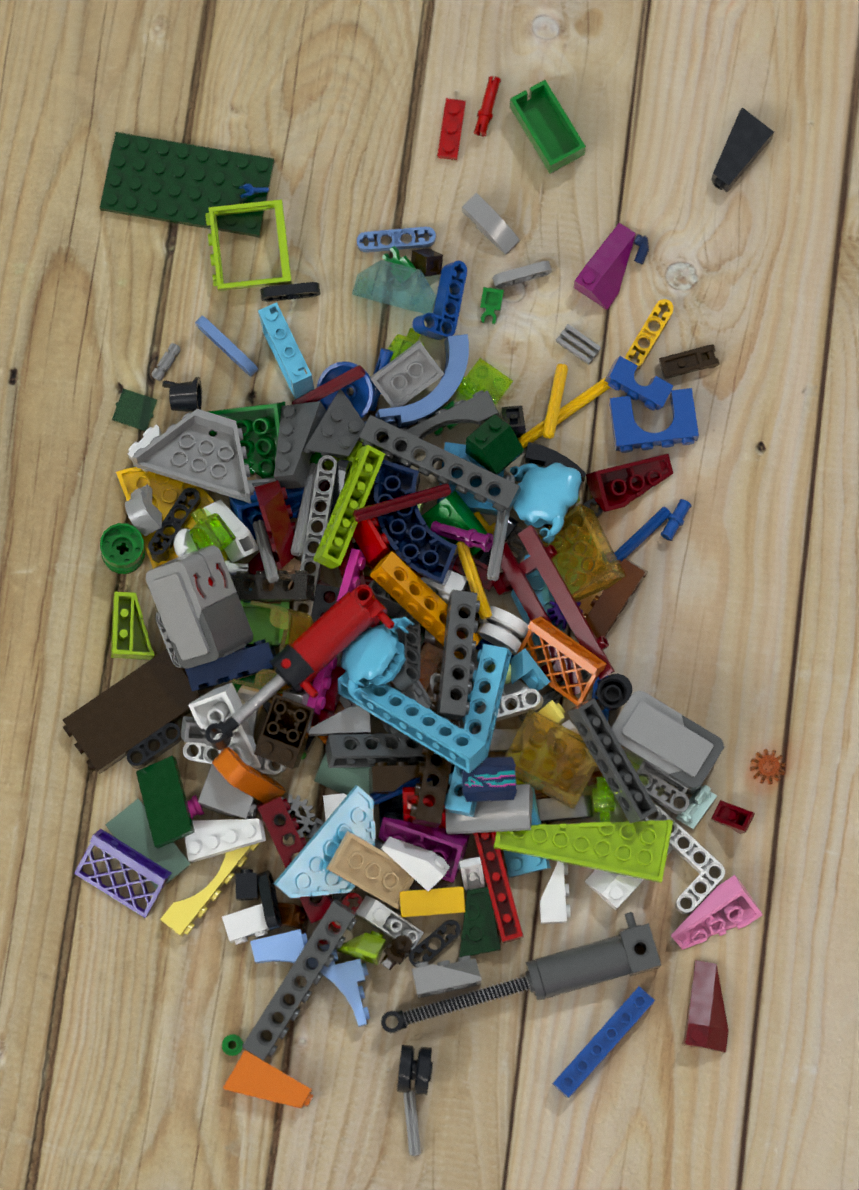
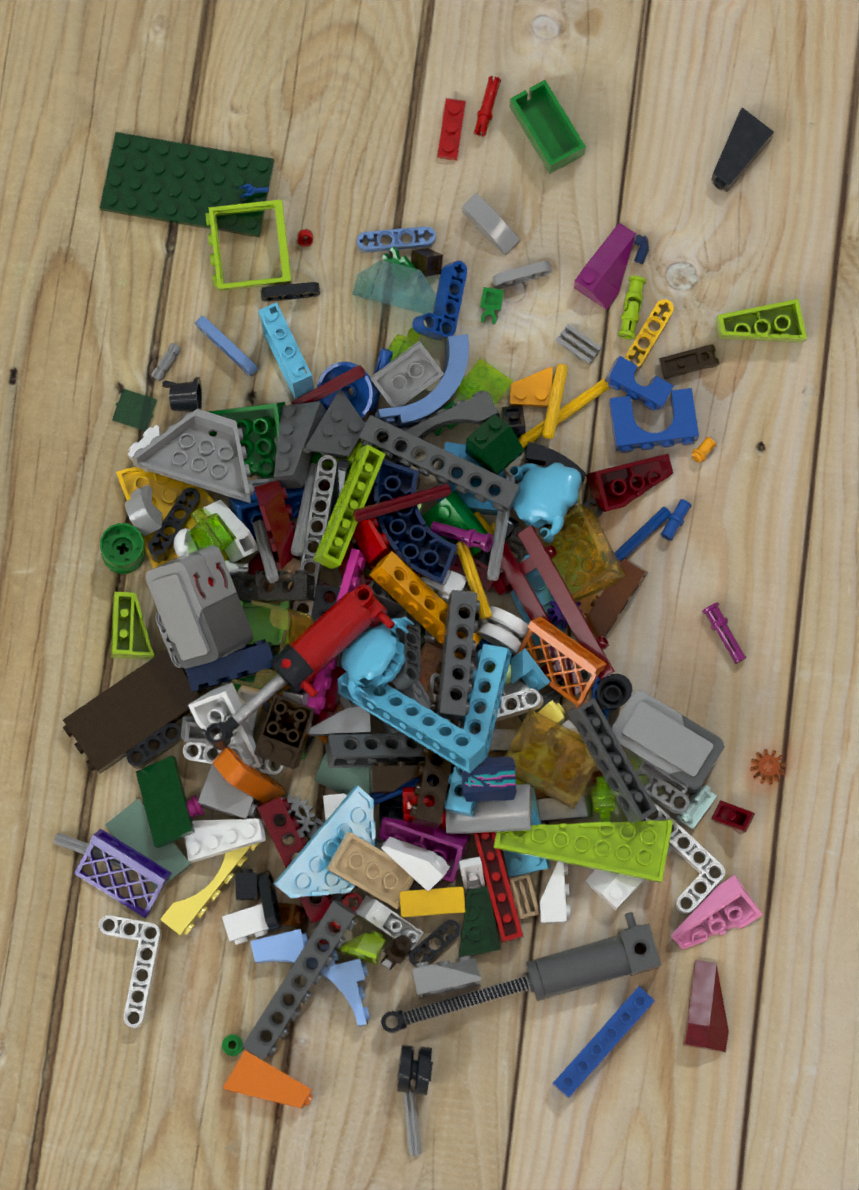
none -> light grey axle [54,833,132,871]
none -> white beam [99,915,162,1028]
none -> red hinge [297,229,313,247]
none -> tan tile [509,873,540,920]
none -> light orange wing [510,367,553,407]
none -> lime piece [617,276,647,340]
none -> light orange pin [691,437,717,463]
none -> magenta pin [702,602,746,664]
none -> lime wedge [715,299,807,342]

